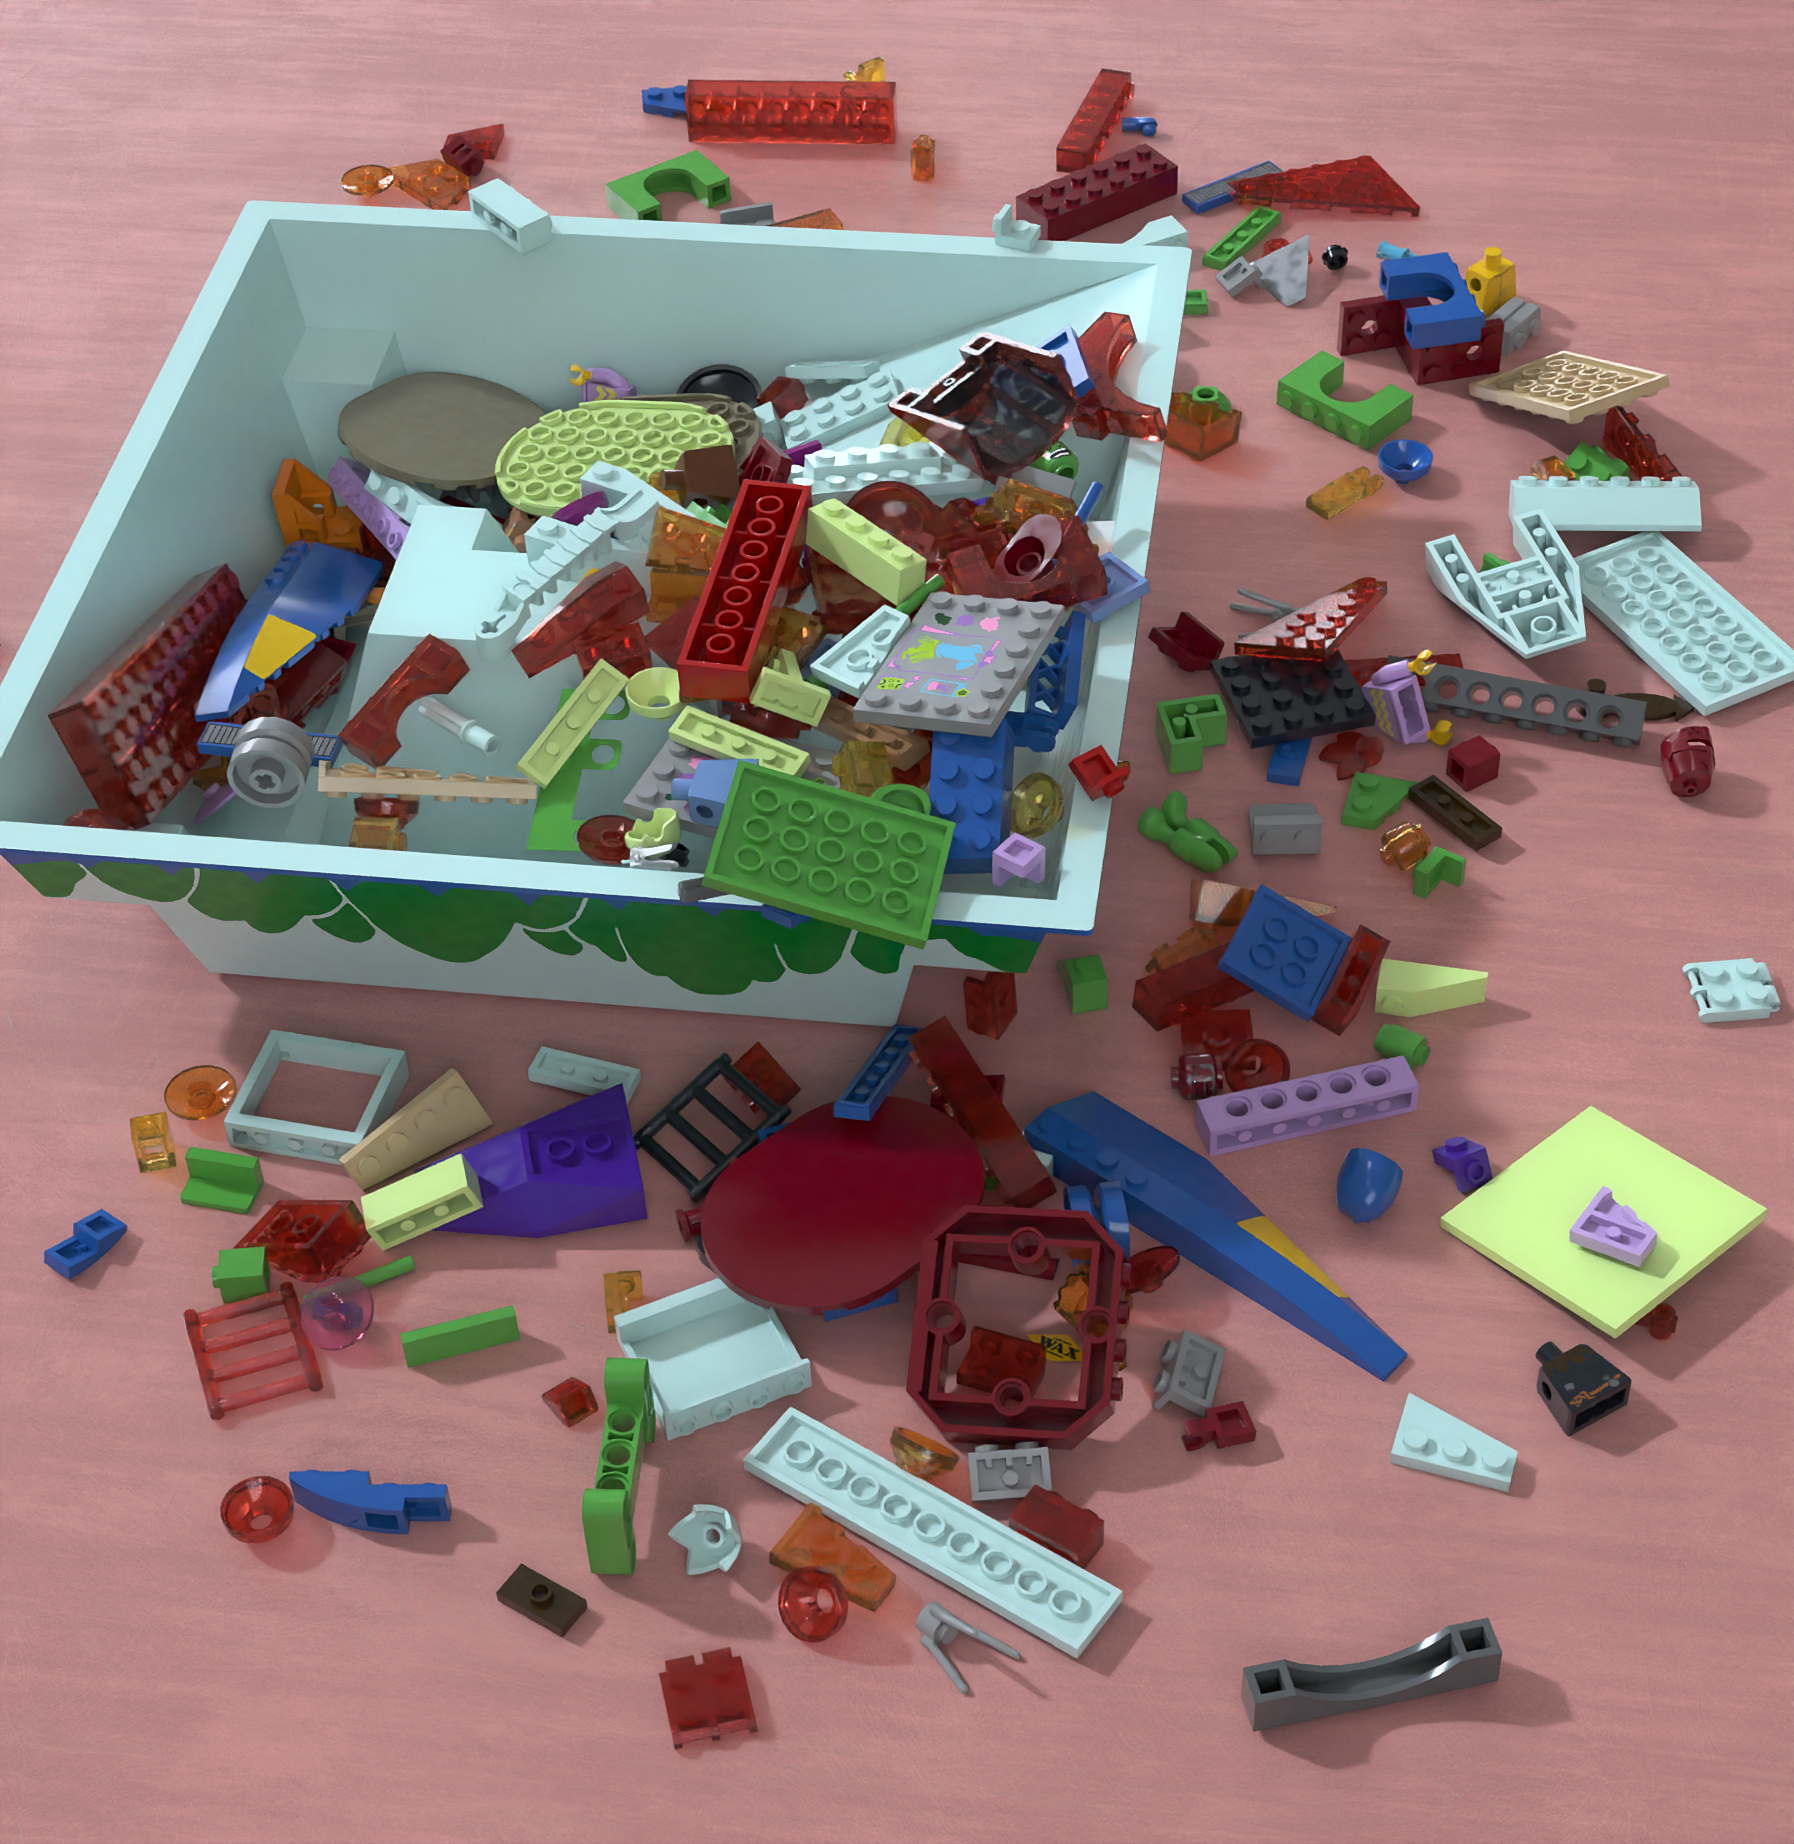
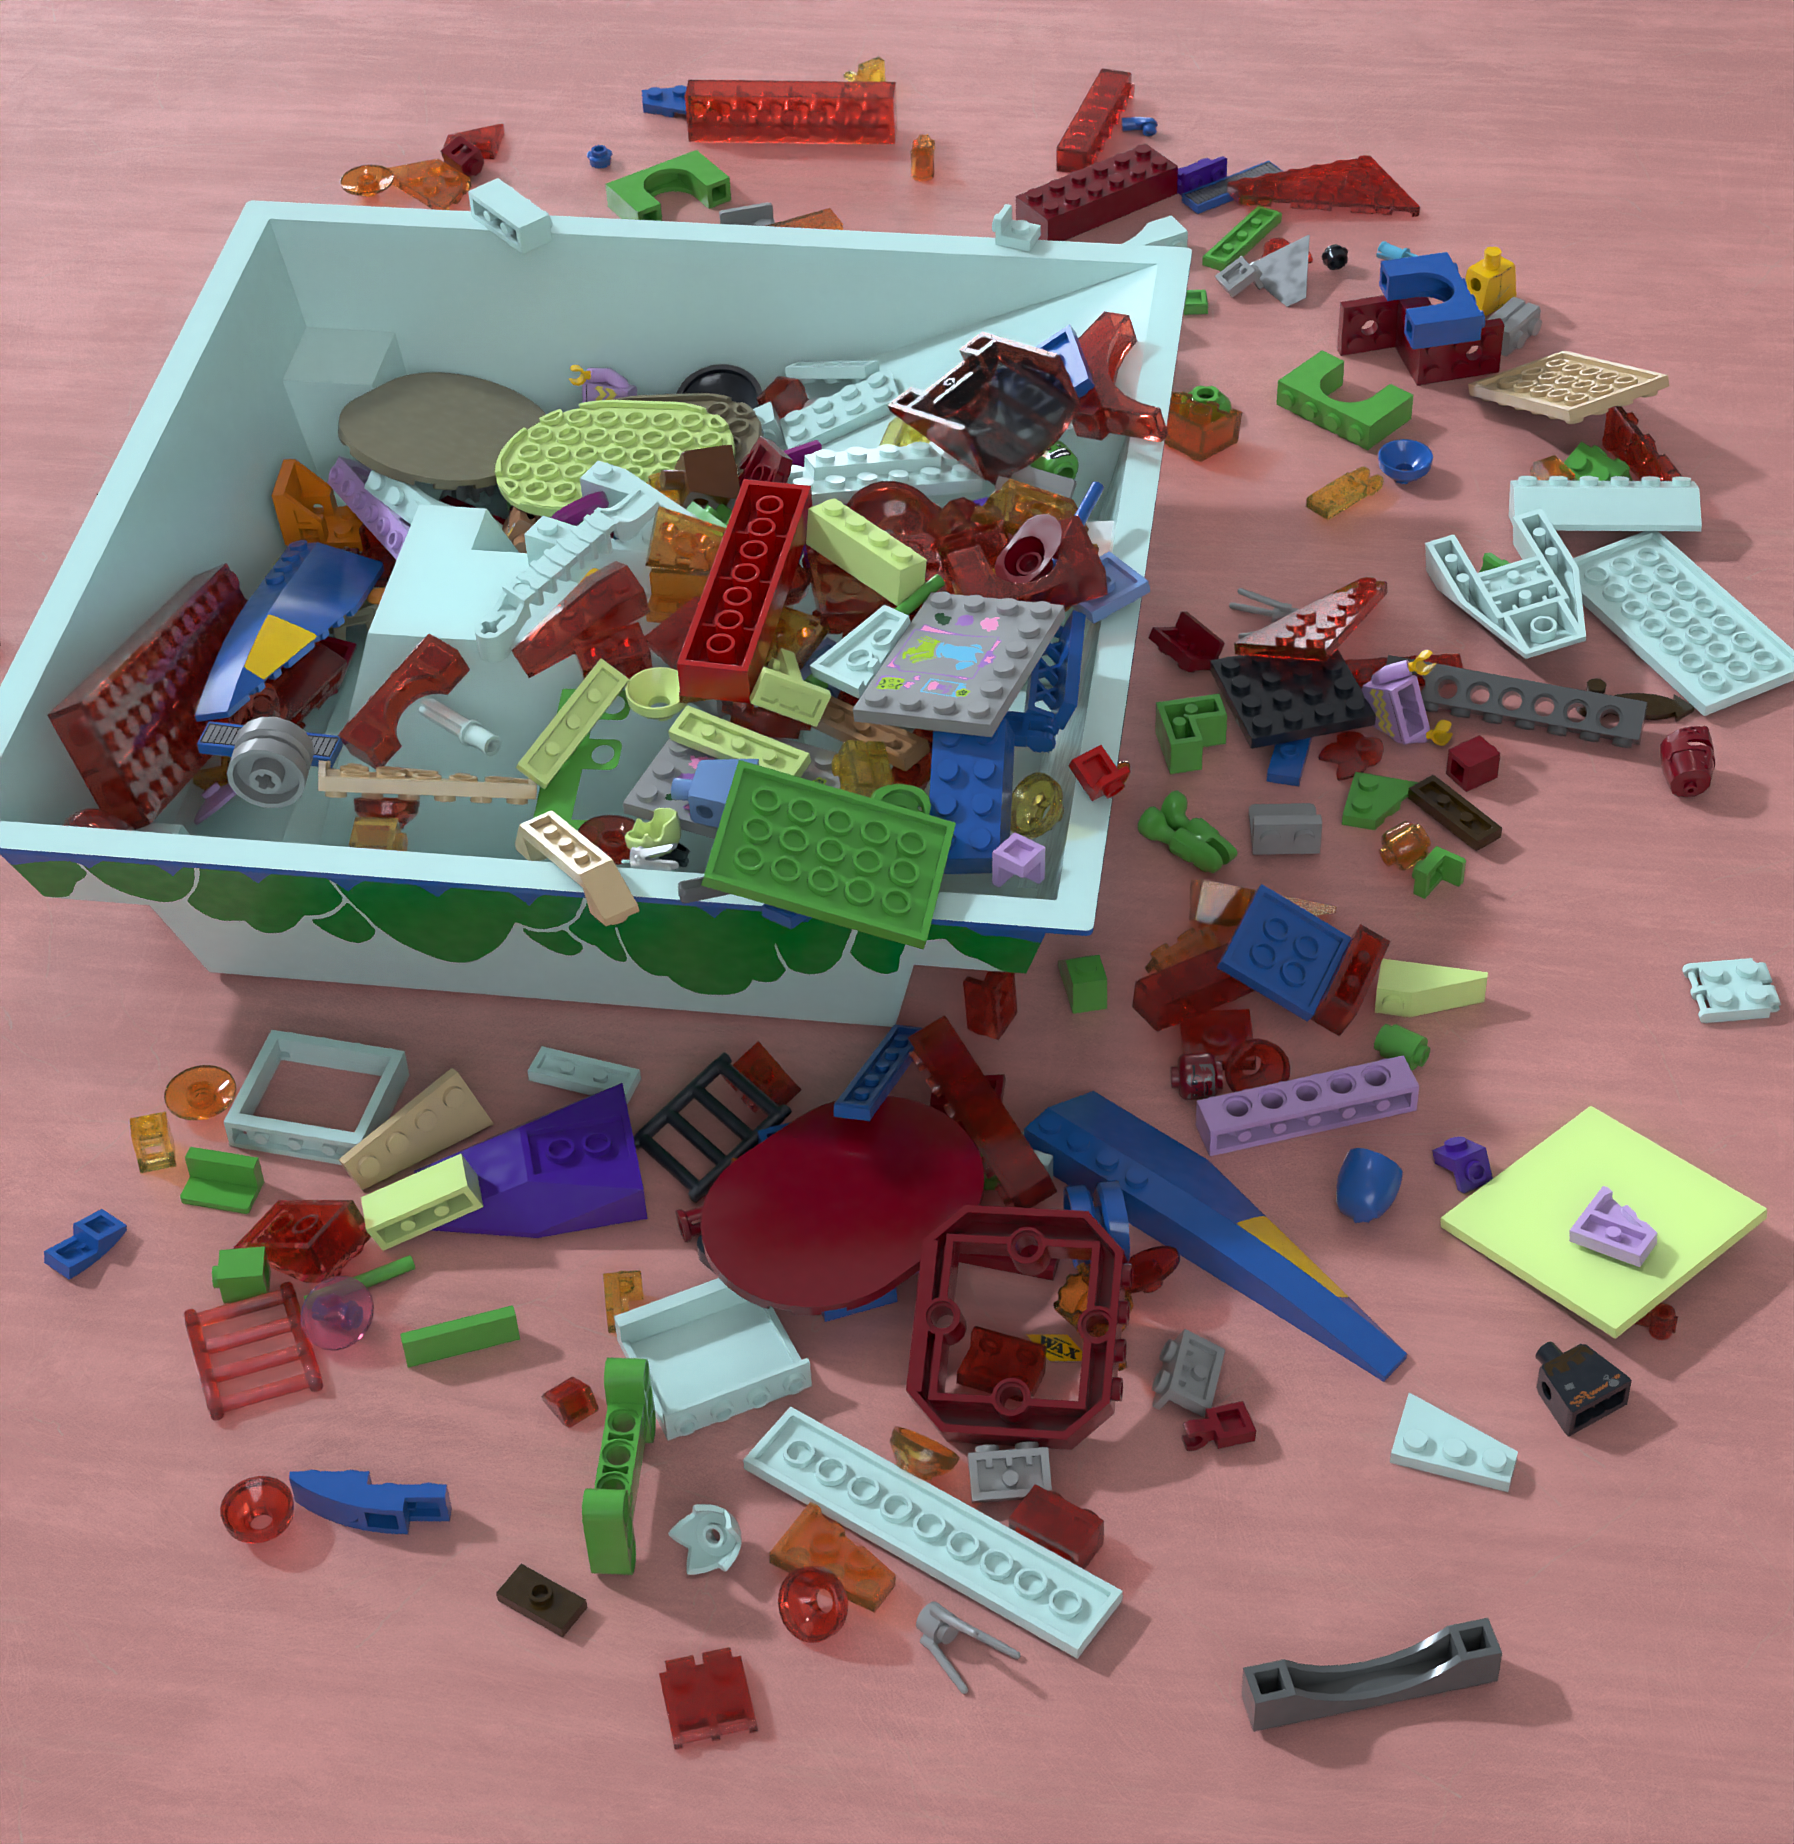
none -> tan slope [515,810,639,926]
none -> blue plate [587,145,613,168]
none -> dark purple bracket [1177,156,1228,196]

